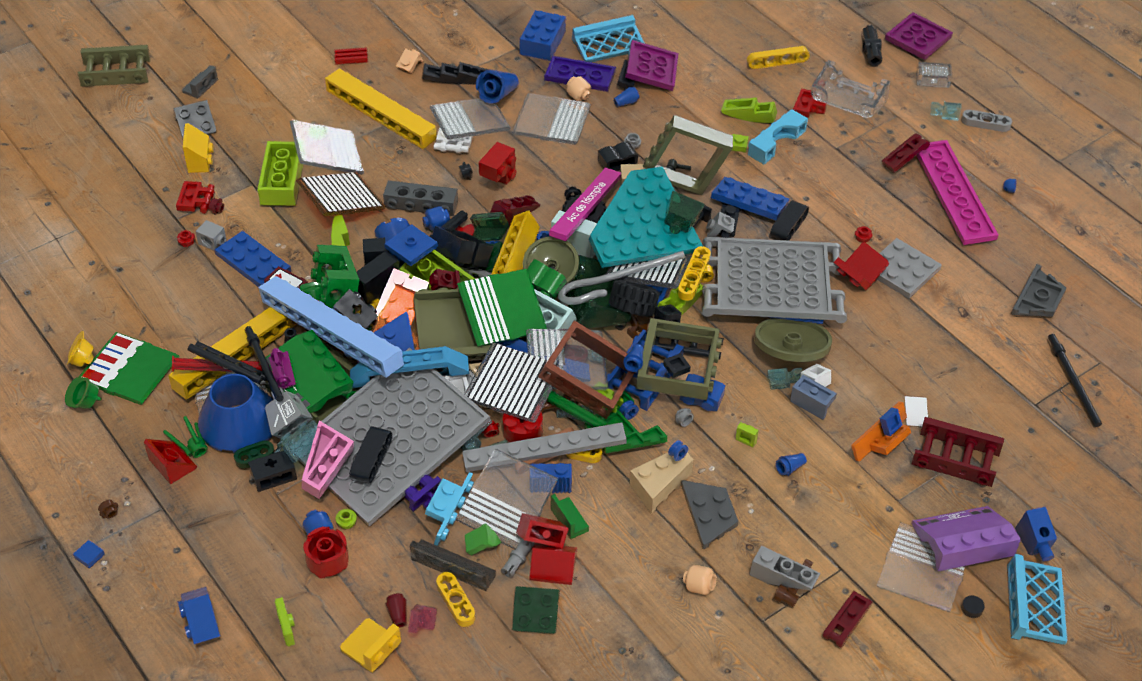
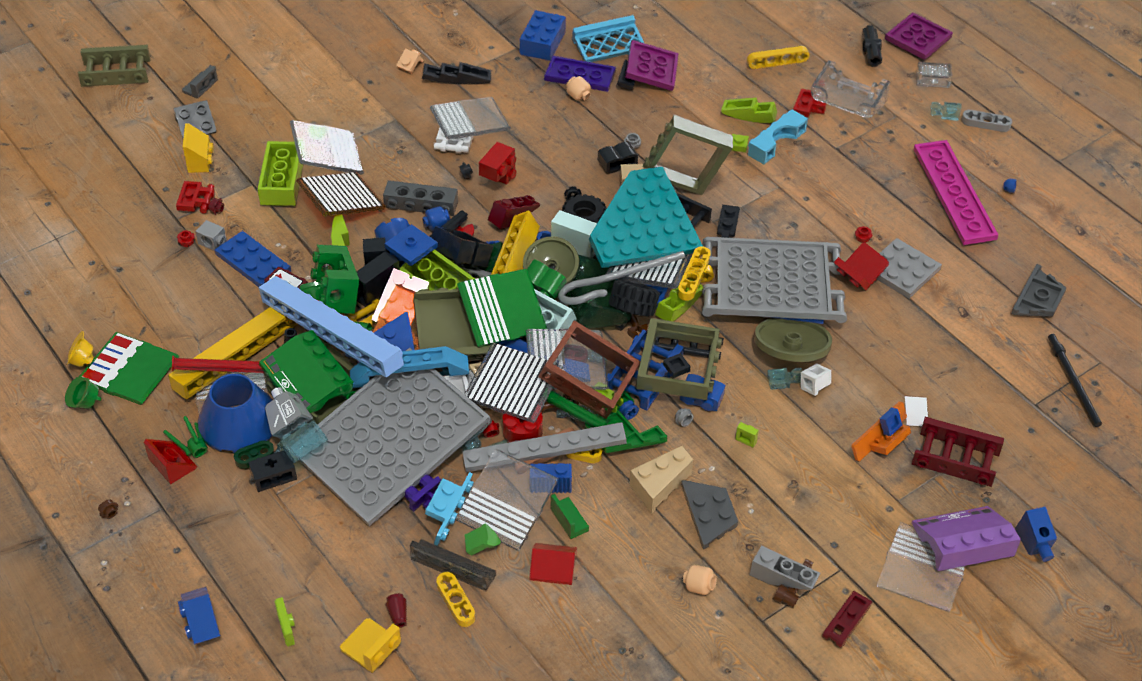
blue tile [73,540,105,568] -> none
black bar [187,341,267,384] -> none
black bar [244,326,284,402] -> none
magenta hinge [269,348,296,389] -> none
bright pink wedge [302,421,354,499] -> none
blue head [302,510,334,536] -> none
red brick [303,527,349,579] -> none
yellow brick [325,68,437,149] -> none
black brick [333,289,378,329] -> none
red tile [334,47,368,65] -> none
lime plate [336,509,357,529] -> none
black beam [349,426,393,483] -> none
clear pink bracket [408,604,437,633] -> none
dark red brick [429,269,460,291] -> none
clear green panel [470,212,509,241] -> none
blue cone [476,69,519,104] -> none
light grey pin [501,539,535,578] -> none
clear piece [512,93,591,145] -> none
dark green bracket [512,586,560,634] -> none
red brick [516,513,569,548] -> none
dark pink tile [549,168,621,241] -> none
blue cone [613,87,640,107] -> none
blue cone [623,344,644,372] -> none
black panel [654,304,682,323] -> none
clear green torso [664,191,705,234] -> none
pearl dark grey hand [666,159,691,171] -> none
blue bush [668,440,688,461] -> none
light grey bracket [706,212,735,237] -> none
blue plate [711,177,790,220] -> none
black beam [770,200,809,241] -> none
blue cone [776,453,807,476] -> none
sand blue panel [790,375,837,420] -> none
dark red plate [882,133,930,173] -> none
black tile [961,595,985,618] -> none
medium azure fence [1007,554,1067,645] -> none

